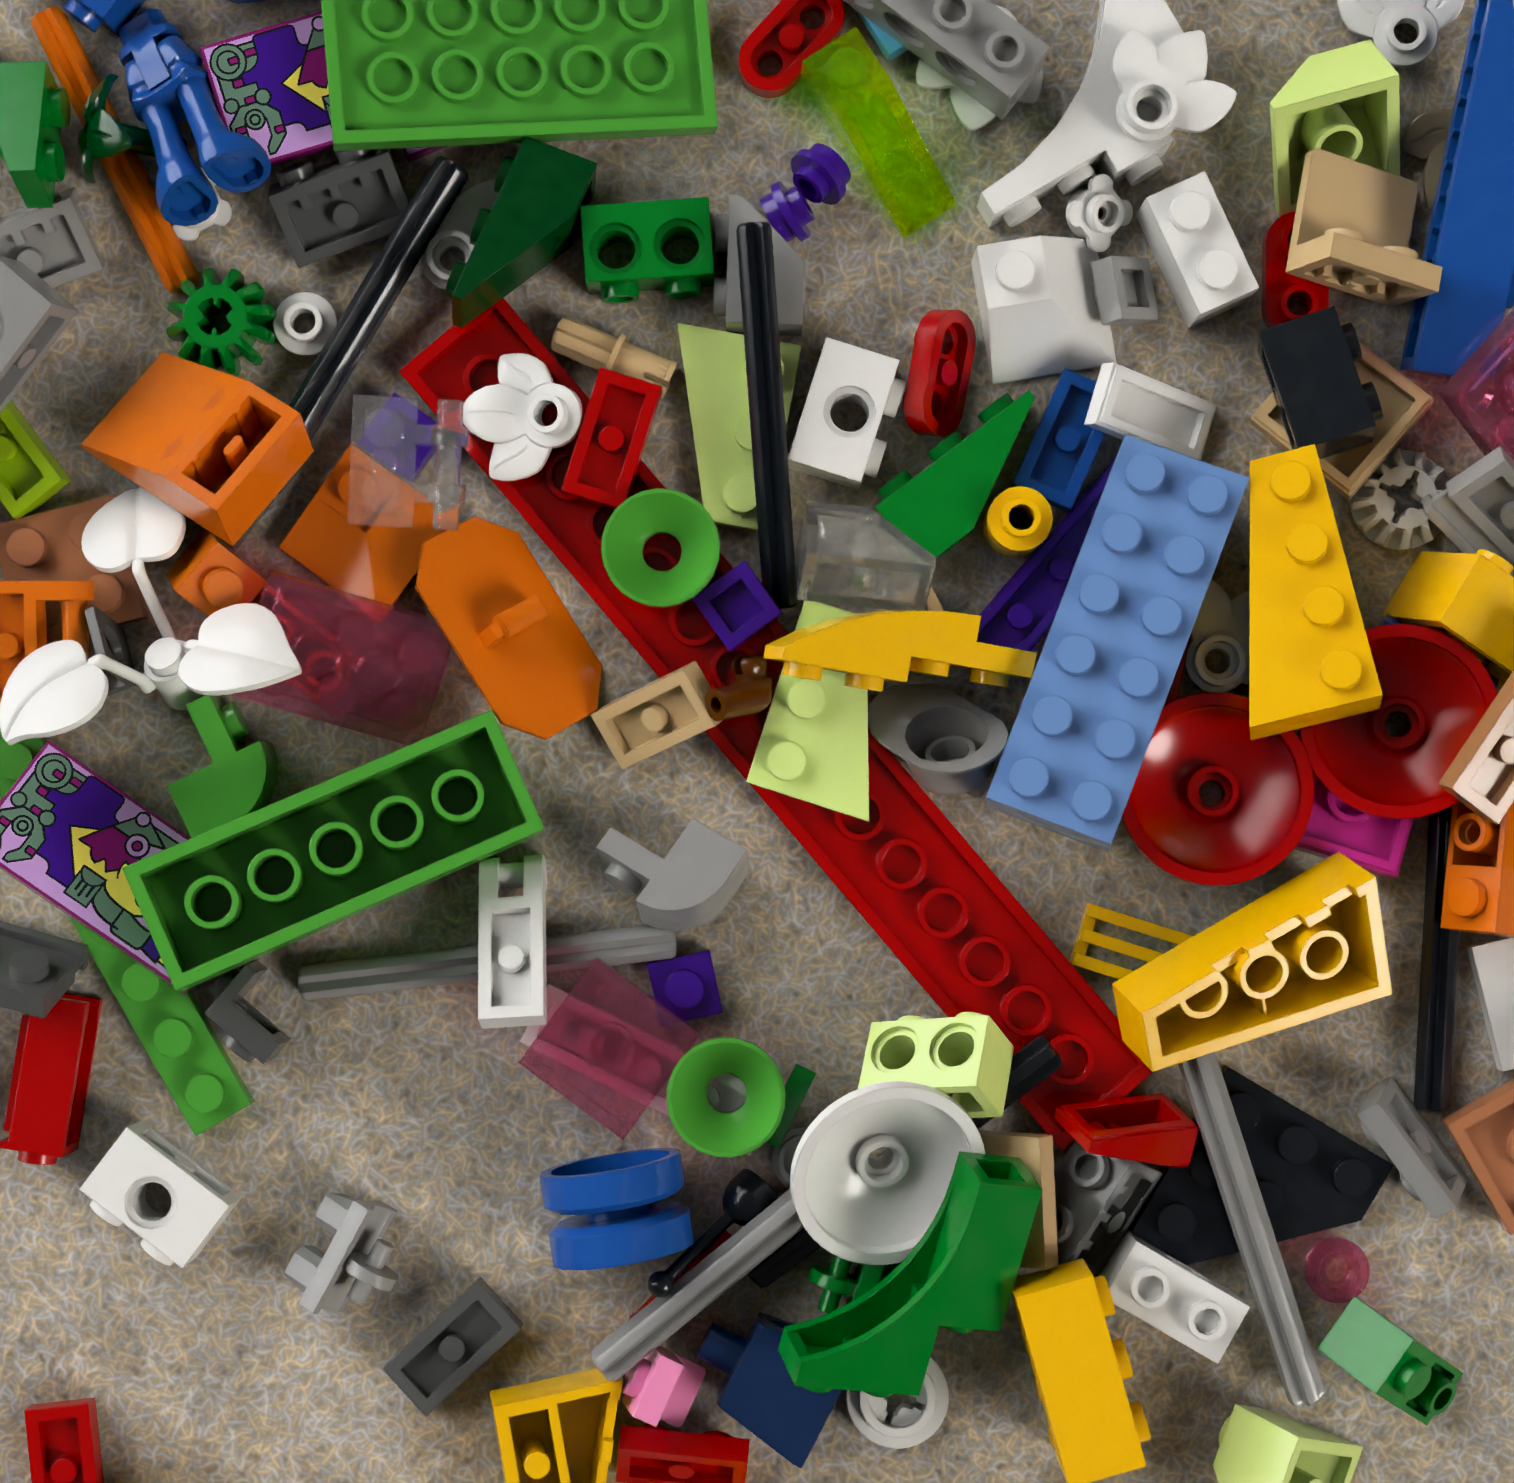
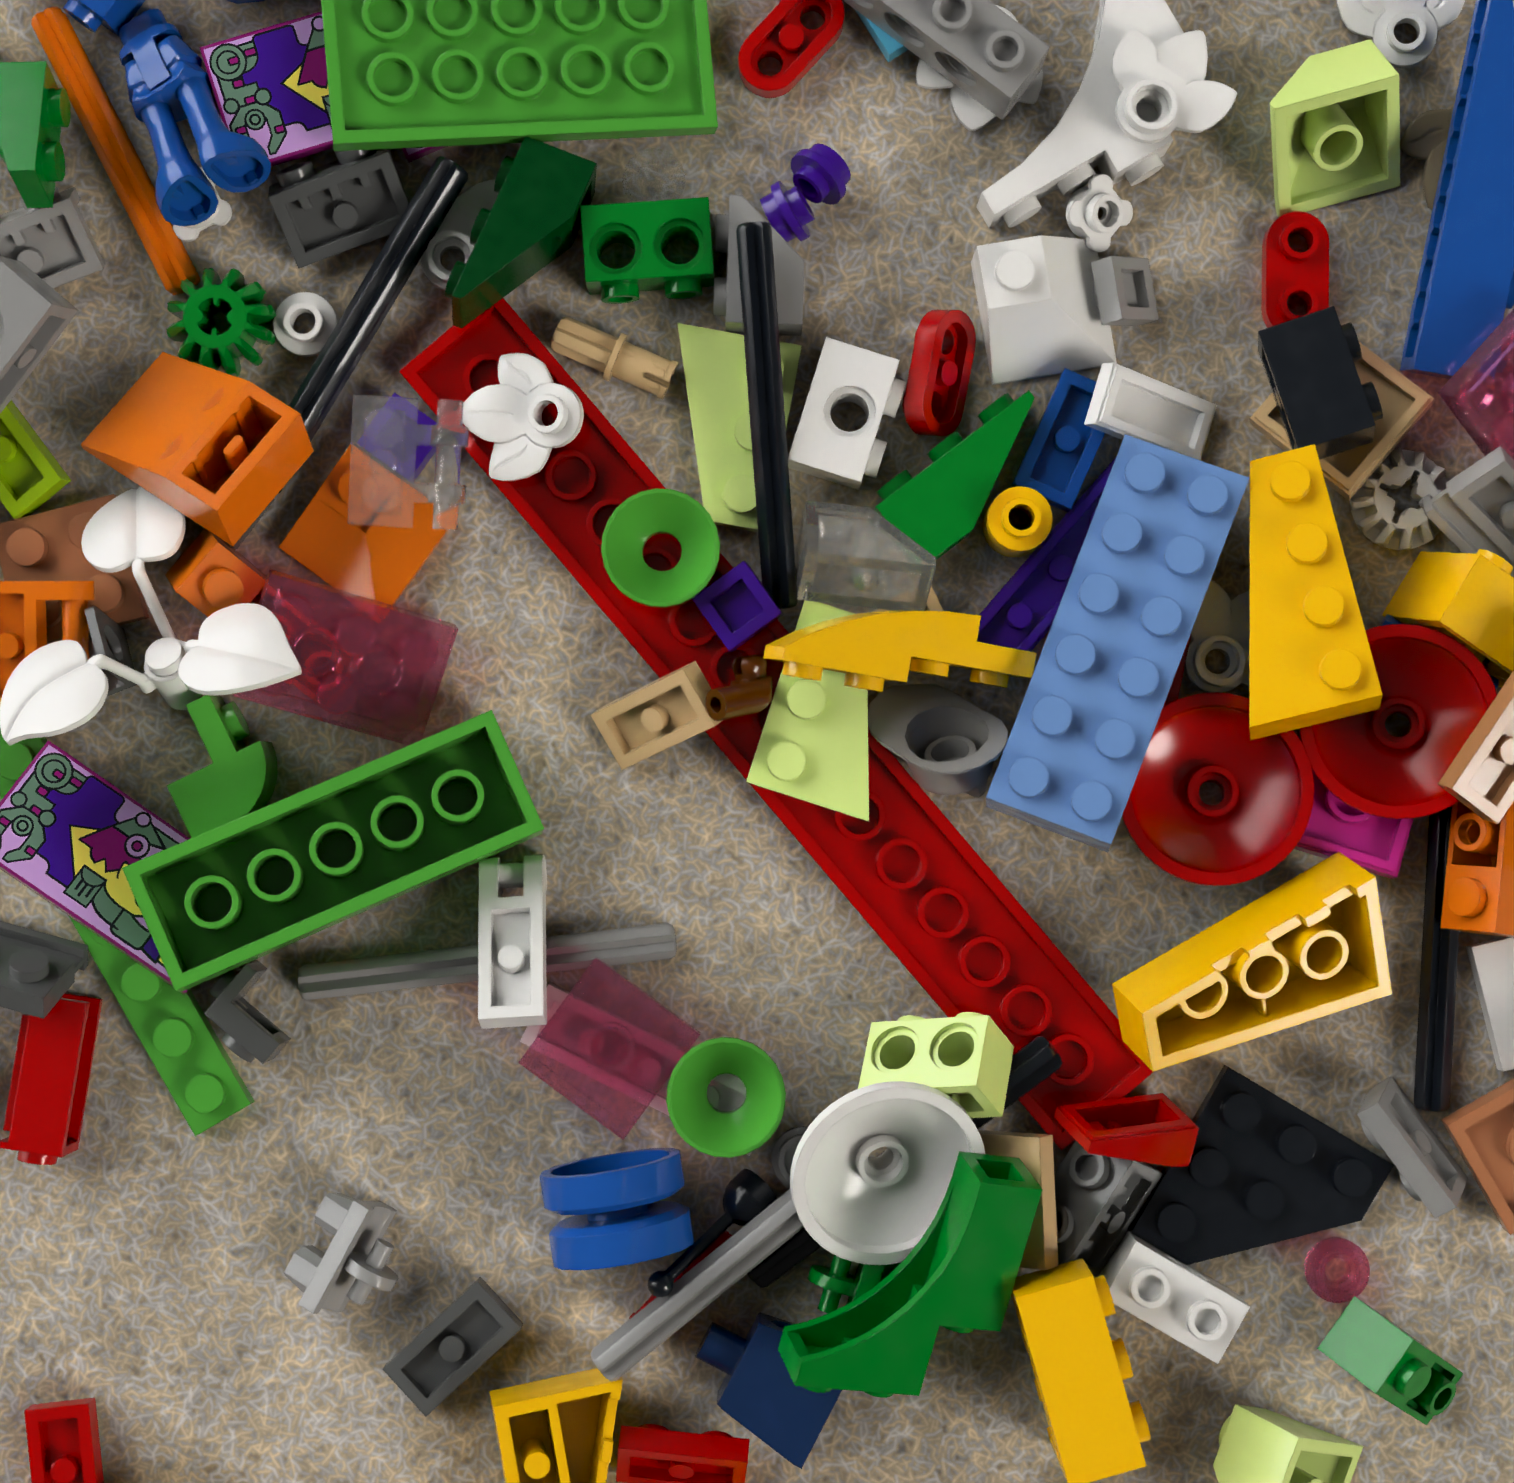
dark green plant [77,73,187,184] -> none
white brick [79,1120,242,1268] -> none
orange shield [415,516,602,740] -> none
red plate [561,367,663,510] -> none
light grey brick [596,818,750,931] -> none
bright pink bracket [621,1346,706,1427] -> none
dark purple plate [647,949,723,1027] -> none
green piece [766,1063,816,1149] -> none
clear neon green slope [801,27,956,239] -> none
white gear [846,1357,949,1449] -> none
yellow tile [1069,903,1193,979] -> none
white brick [1135,171,1259,328] -> none
light grey axle [1178,1052,1325,1407] -> none
tan bracket [1285,148,1443,307] -> none

